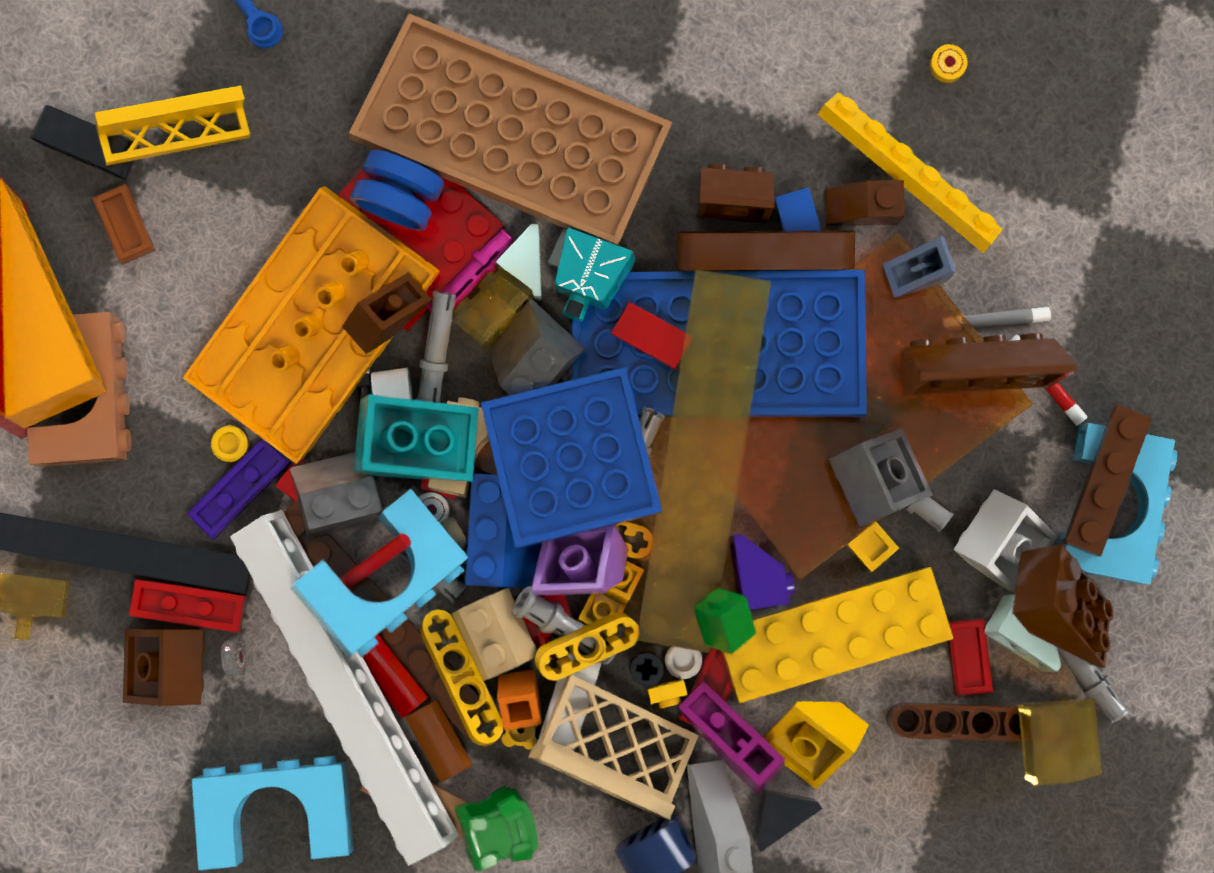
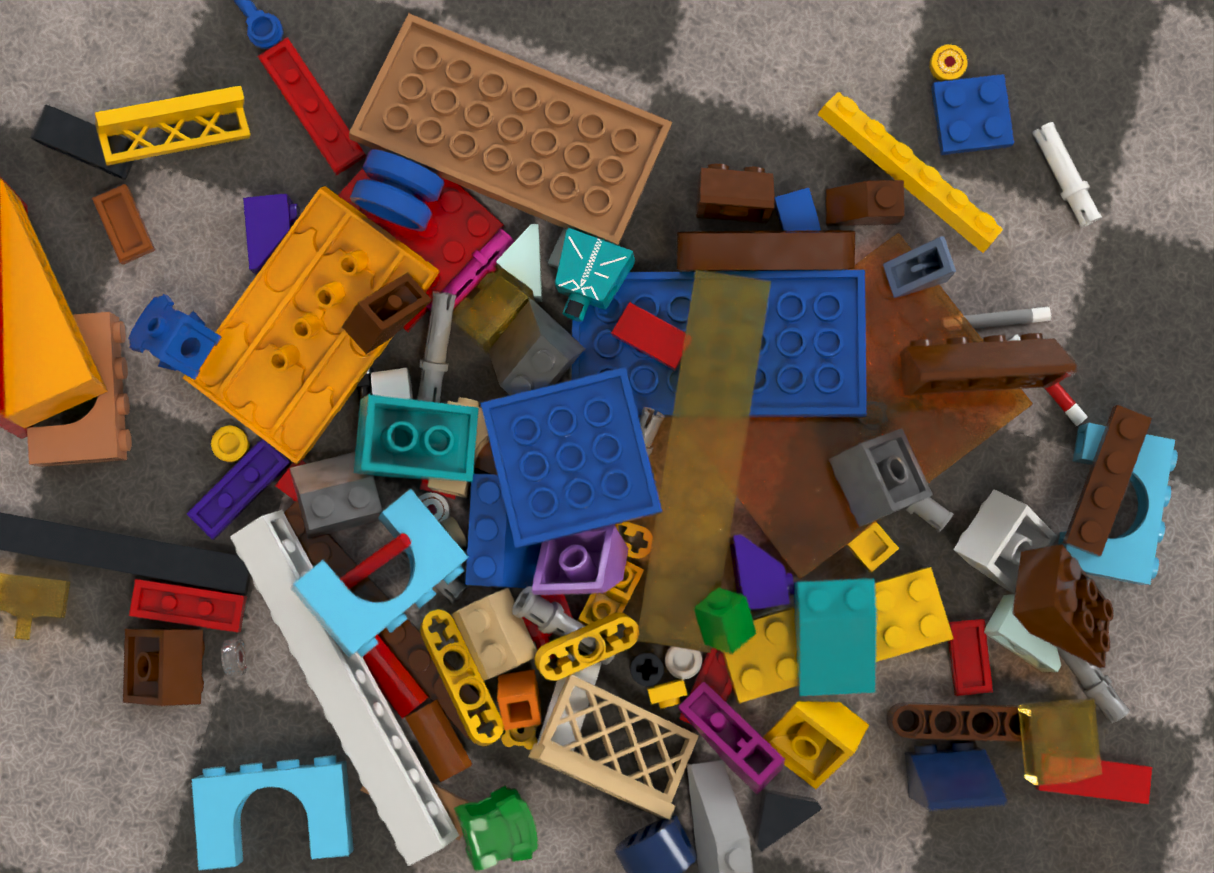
none -> blue piece [128,294,222,380]
none -> dark purple slope [243,193,300,275]
none -> red tile [257,37,366,176]
none -> teal slope [794,579,877,696]
none -> dark blue slope [905,741,1007,810]
none -> blue plate [931,74,1014,155]
none -> white pin [1032,122,1102,228]
none -> red tile [1035,752,1152,804]

